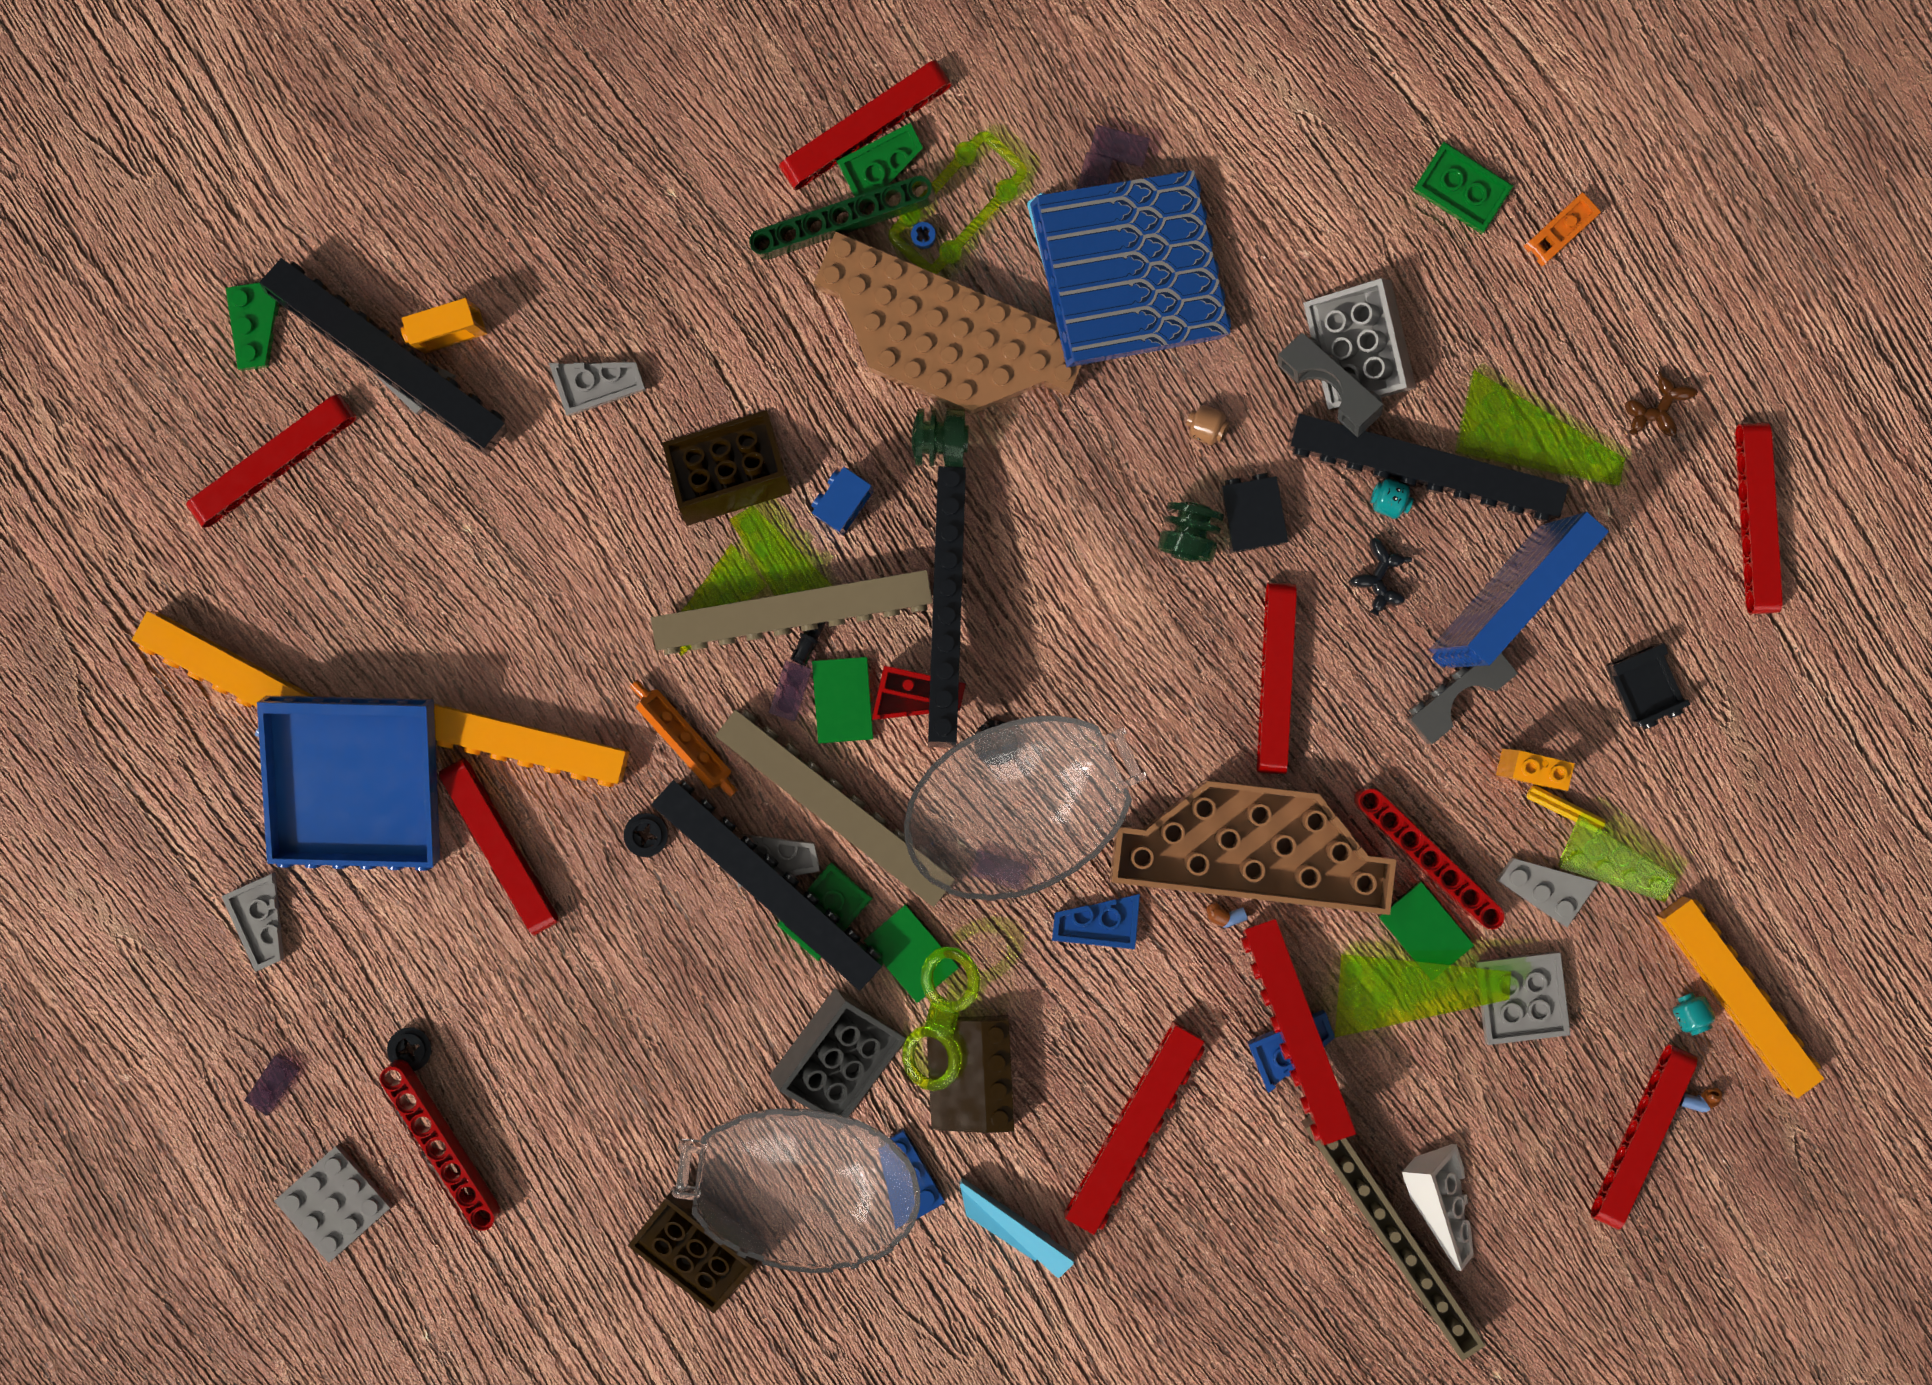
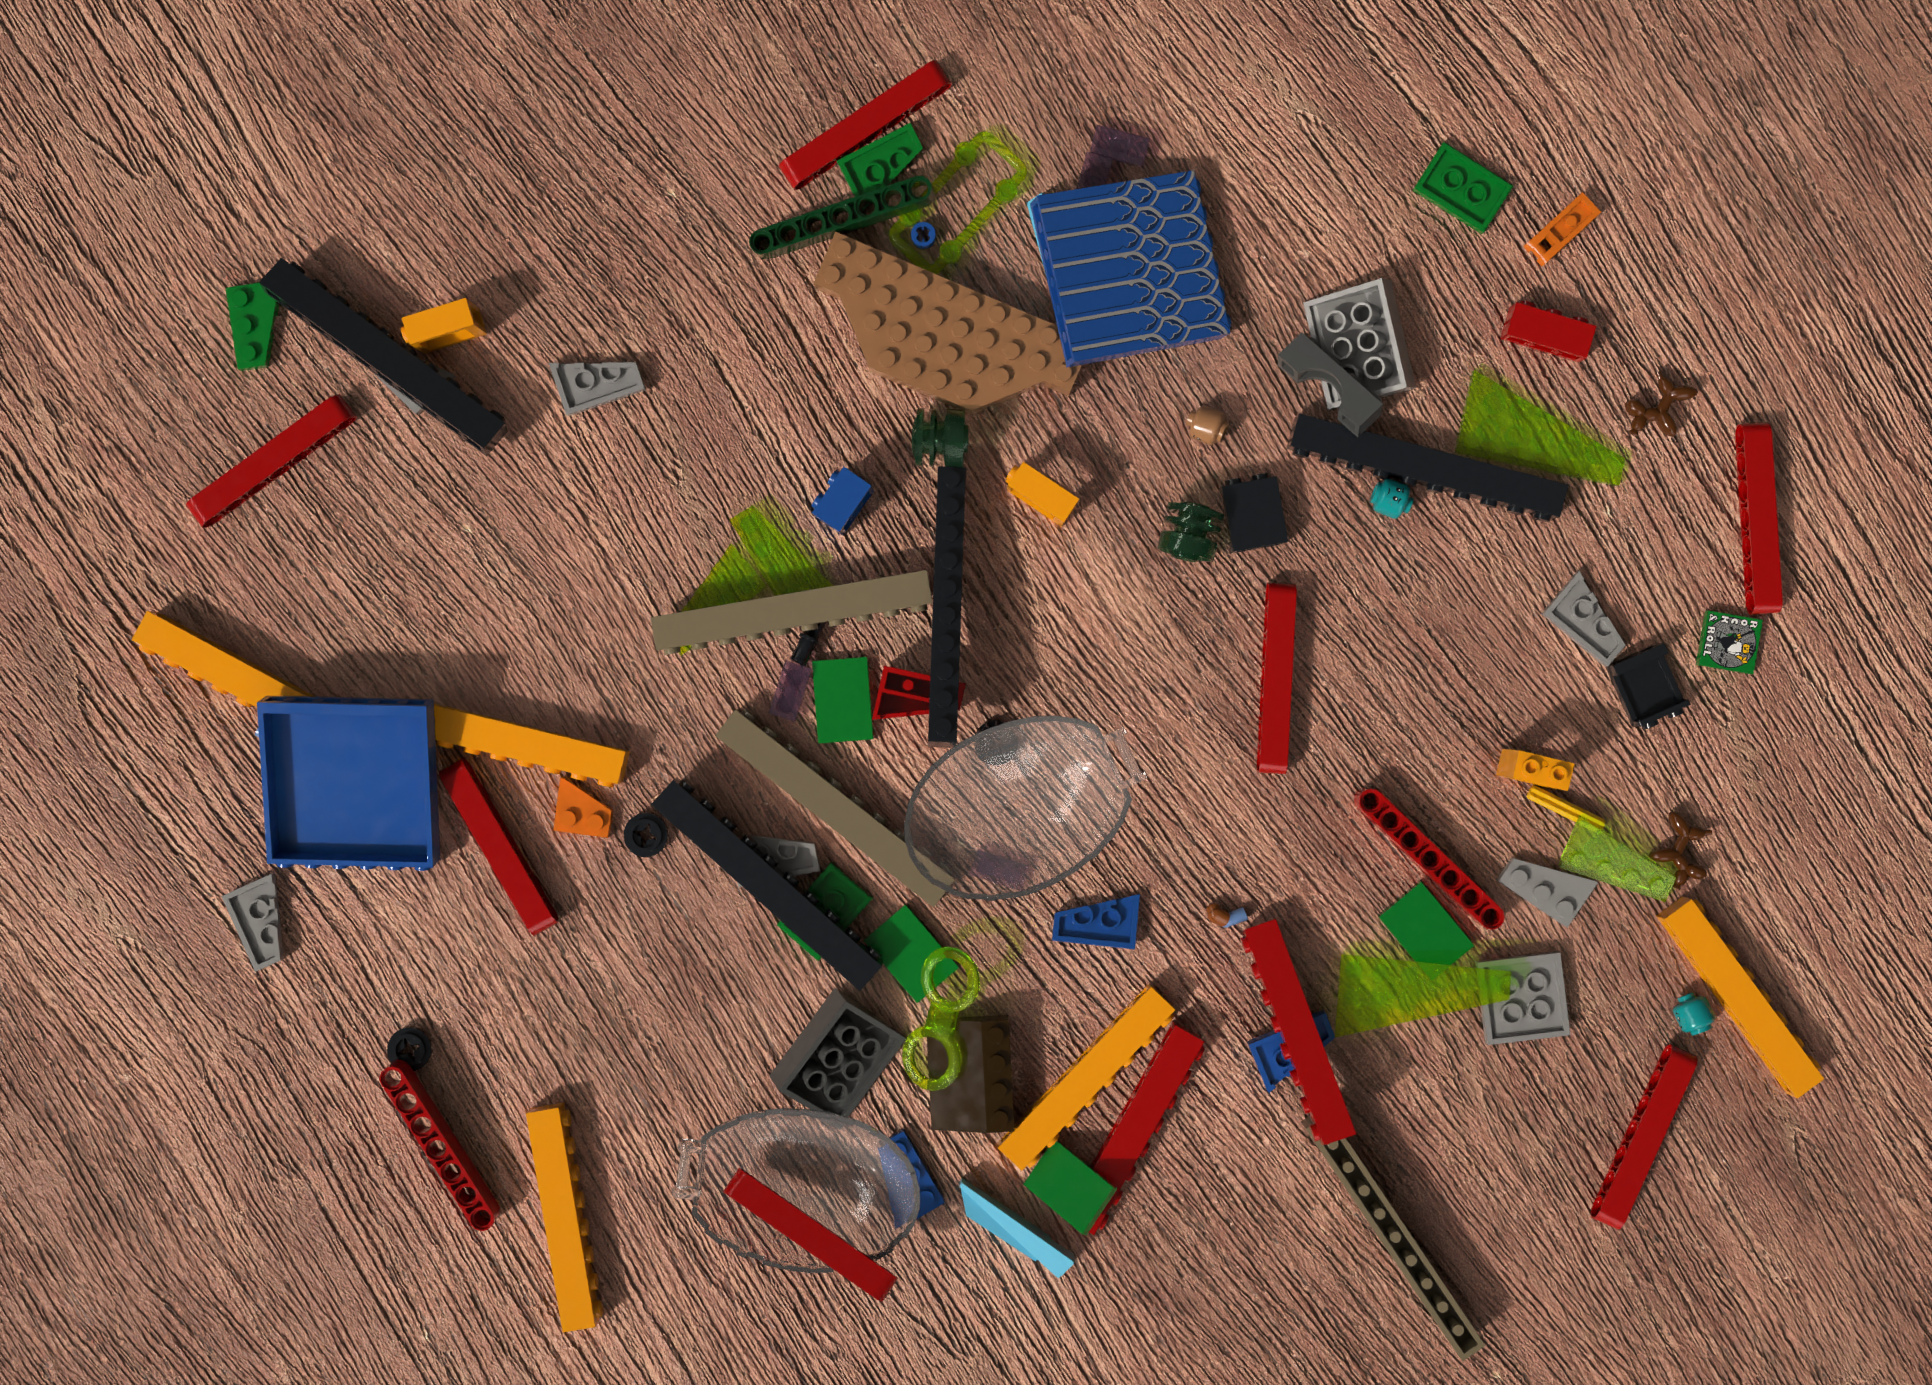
clear purple plate [244,1053,301,1116] -> none
light grey plate [274,1144,393,1263] -> none
dark brown slope [628,1179,767,1314] -> none
orange plate [630,679,738,798] -> none
dark brown slope [662,410,792,526] -> none
medium nougat brick [1110,780,1397,915] -> none
black piece [1349,538,1412,616] -> none
white wedge [1402,1144,1474,1271] -> none
dark grey arch [1405,653,1518,744] -> none
blue panel [1429,512,1609,668] -> none
arm [1679,1087,1723,1112] -> none
none -> light orange brick [526,1102,603,1333]
none -> orange wing [553,778,613,838]
none -> red beam [723,1168,898,1303]
none -> light orange brick [997,983,1175,1171]
none -> light orange window [1005,462,1079,527]
none -> green tile [1023,1140,1117,1235]
none -> red brick [1500,300,1597,362]
none -> light grey wing [1541,571,1626,667]
none -> reddish brown piece [1649,812,1712,890]
none -> tile [1696,610,1763,675]

